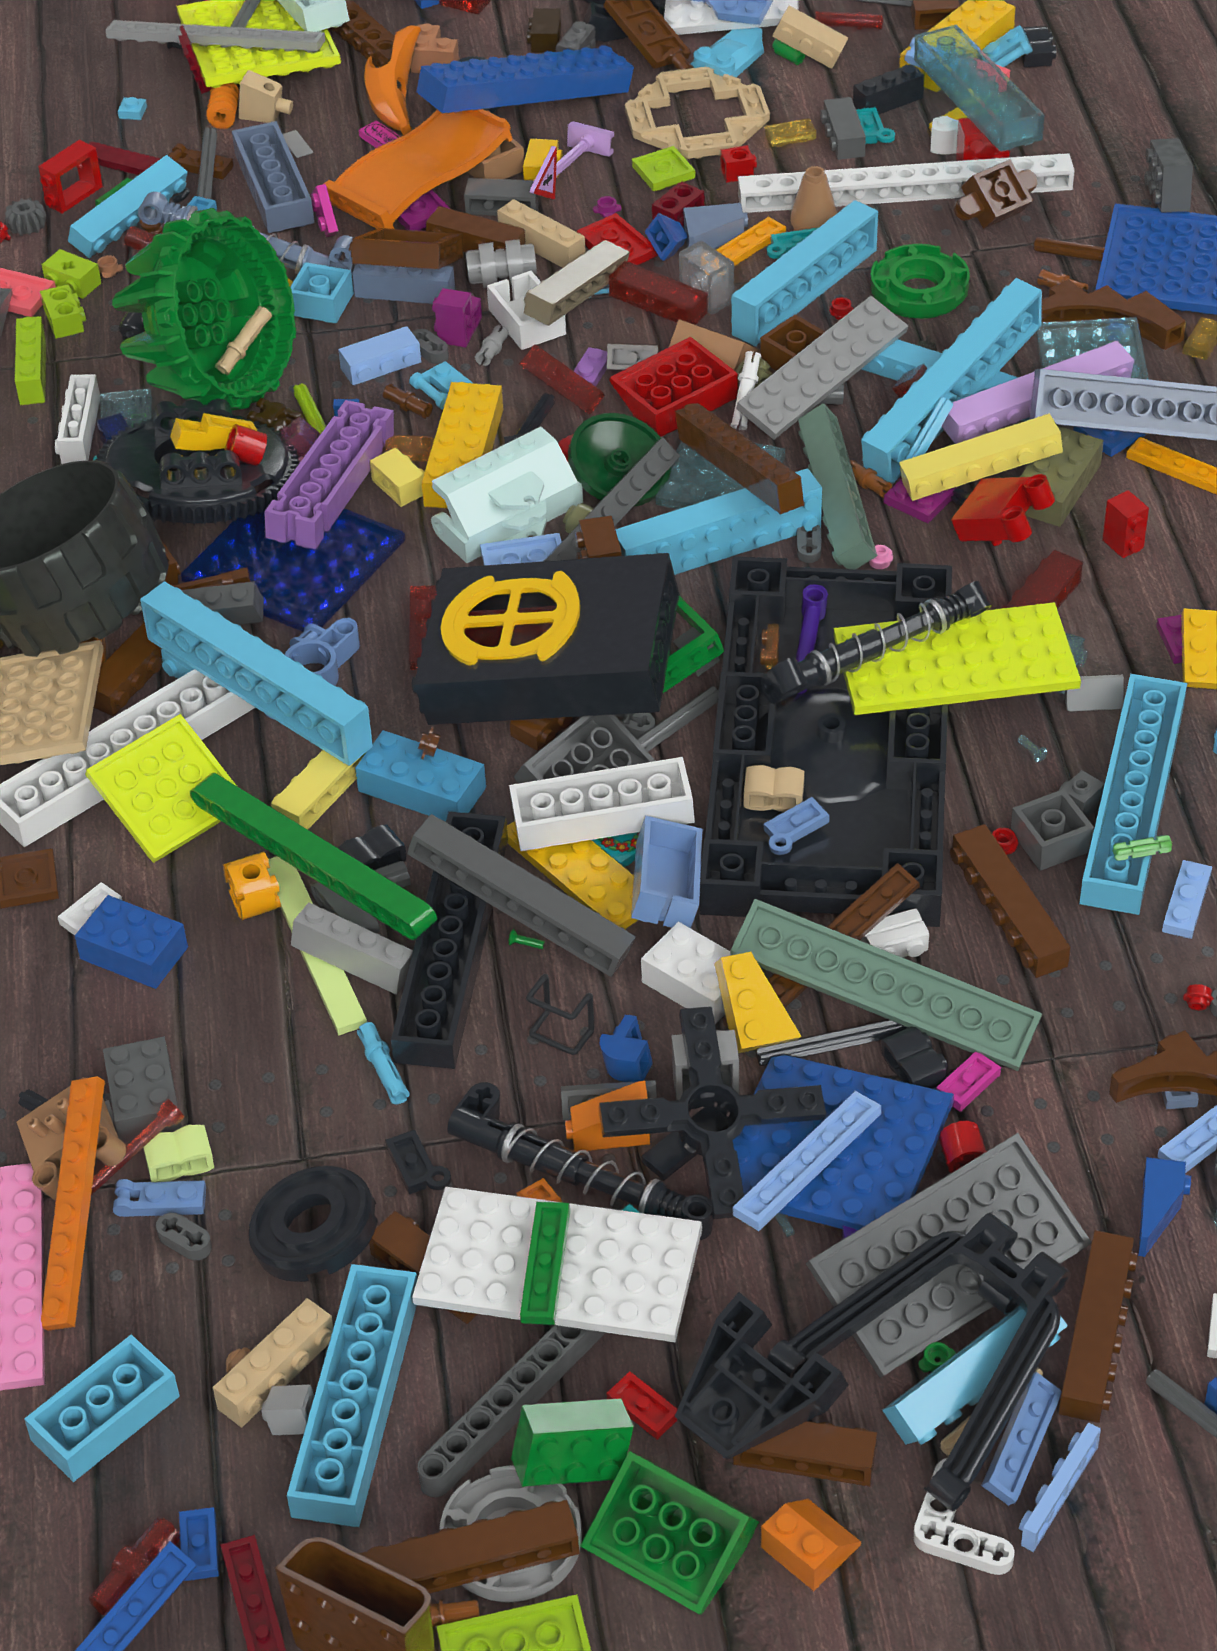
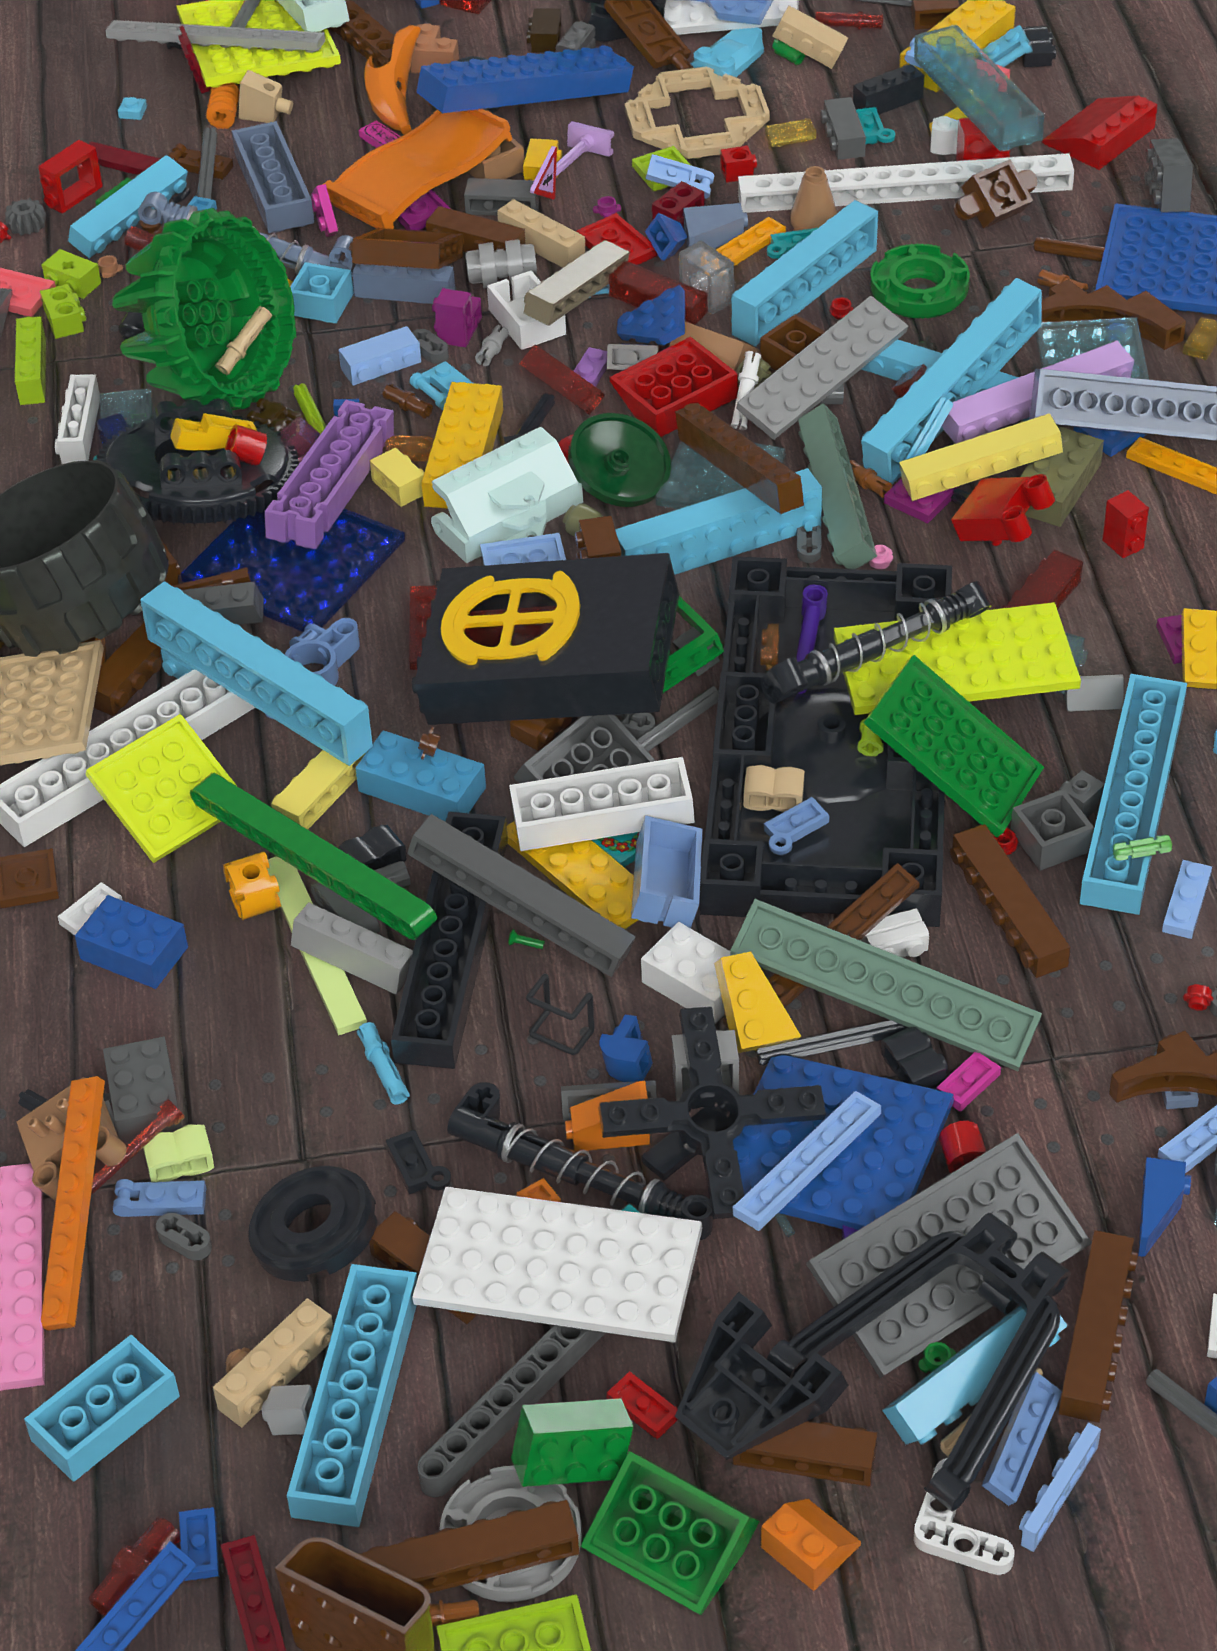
light grey sticker [283,130,313,158] -> none
green plate [520,1202,571,1325] -> none
dark grey plate [544,437,680,561] -> none
clear light blue piece [1018,735,1047,762] -> none
none -> blue plate [617,284,685,346]
none -> light blue plate [645,154,714,199]
none -> lime bush [857,719,884,756]
none -> green plate [863,655,1044,838]
none -> red slope [1042,96,1158,170]

